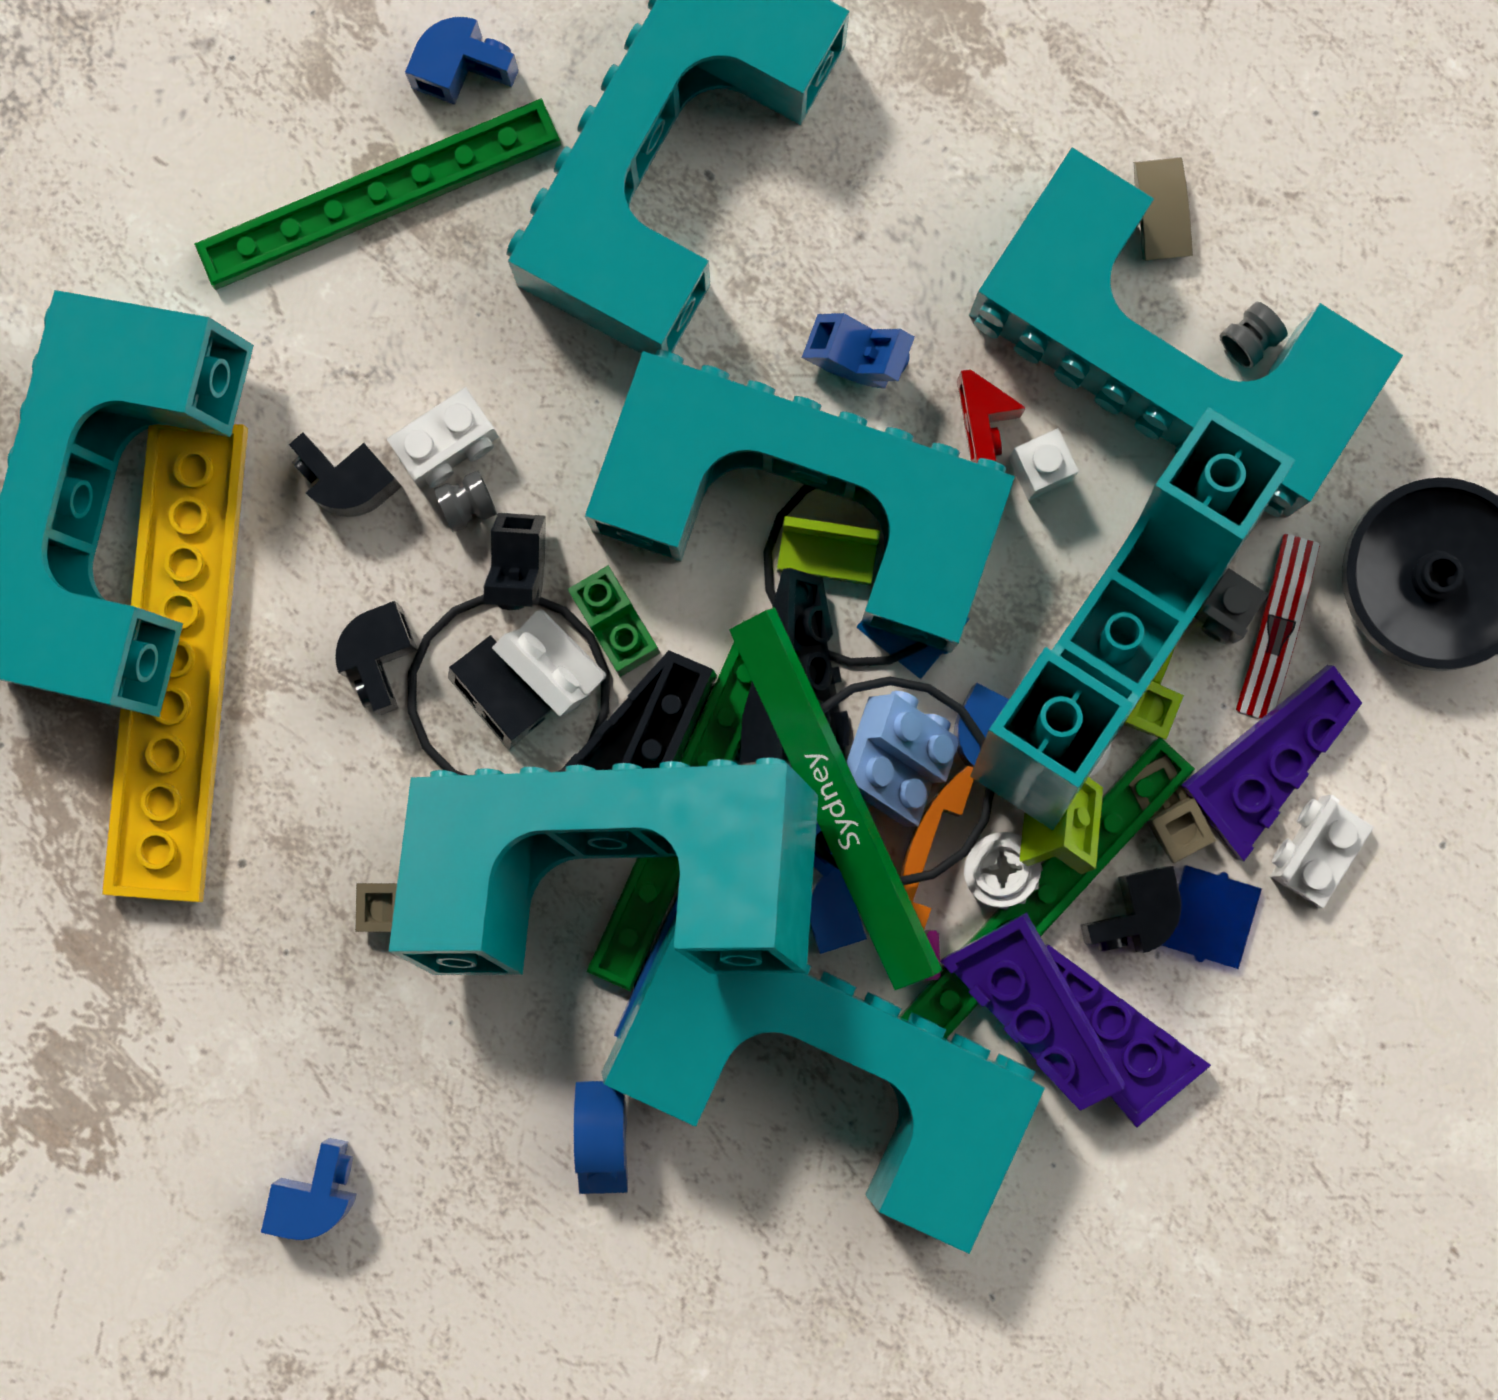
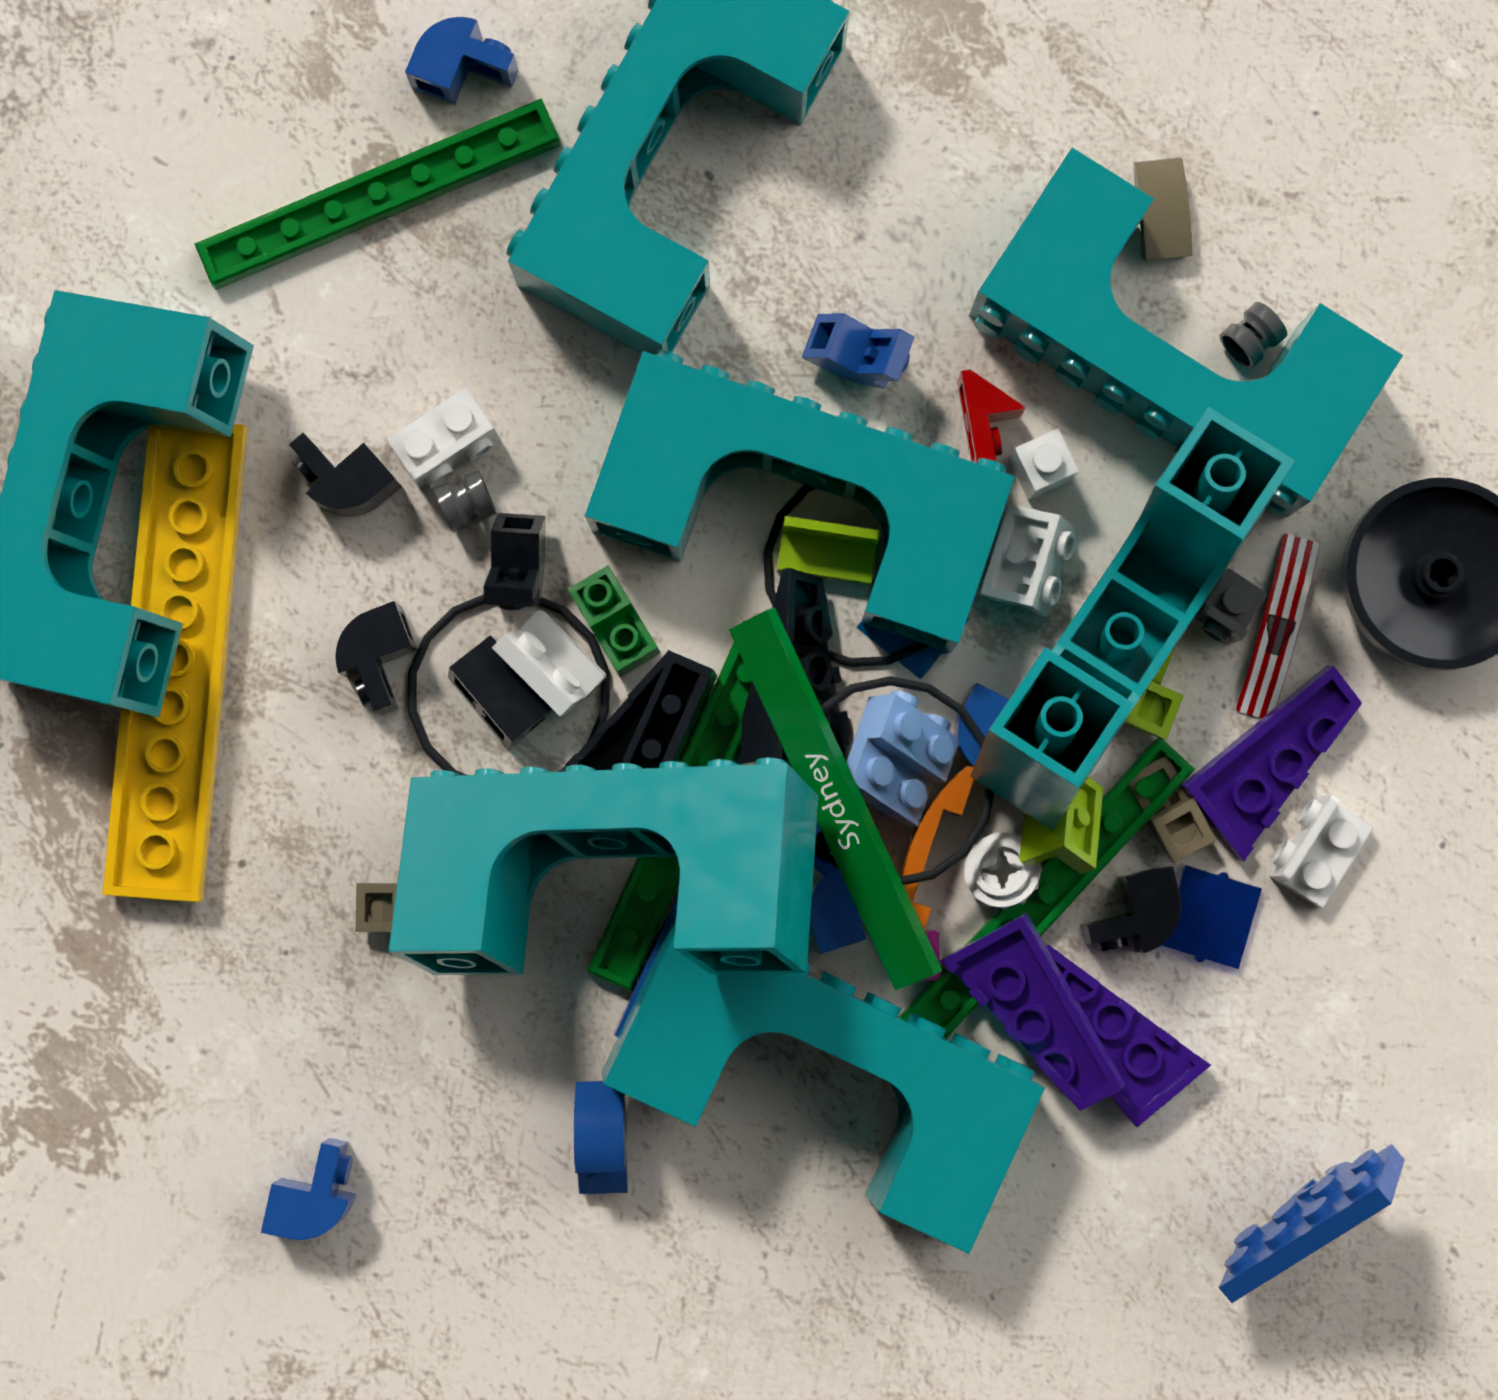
none -> white bracket [980,504,1076,617]
none -> blue plate [1219,1144,1405,1303]

